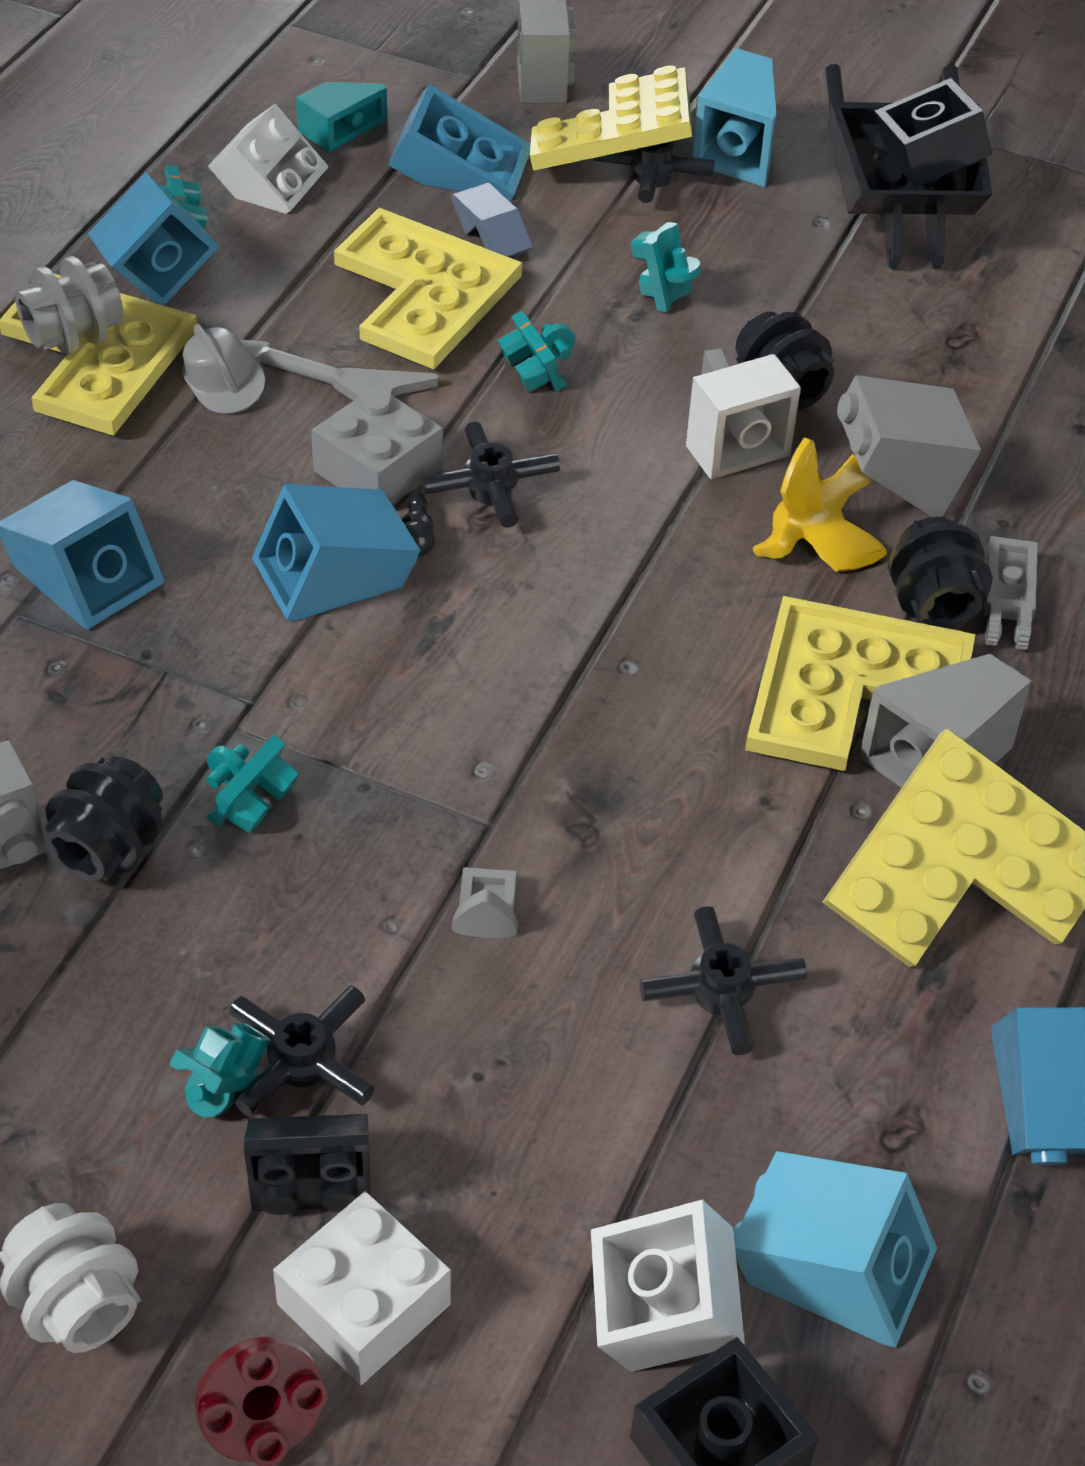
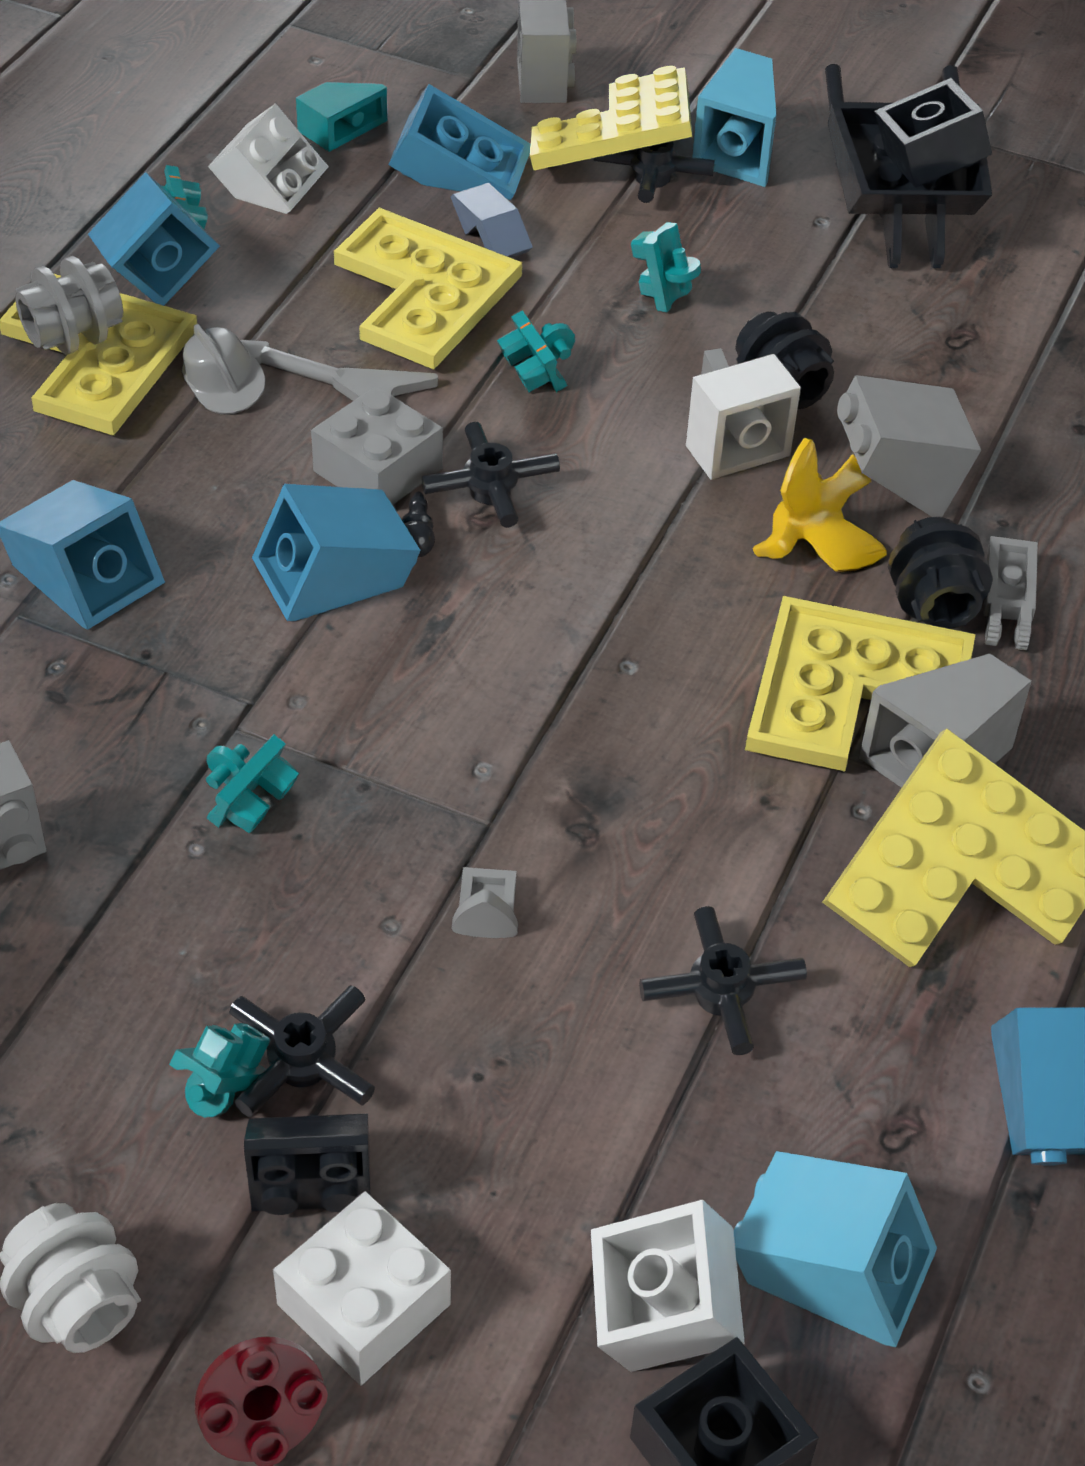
black piece [44,756,163,881] -> none

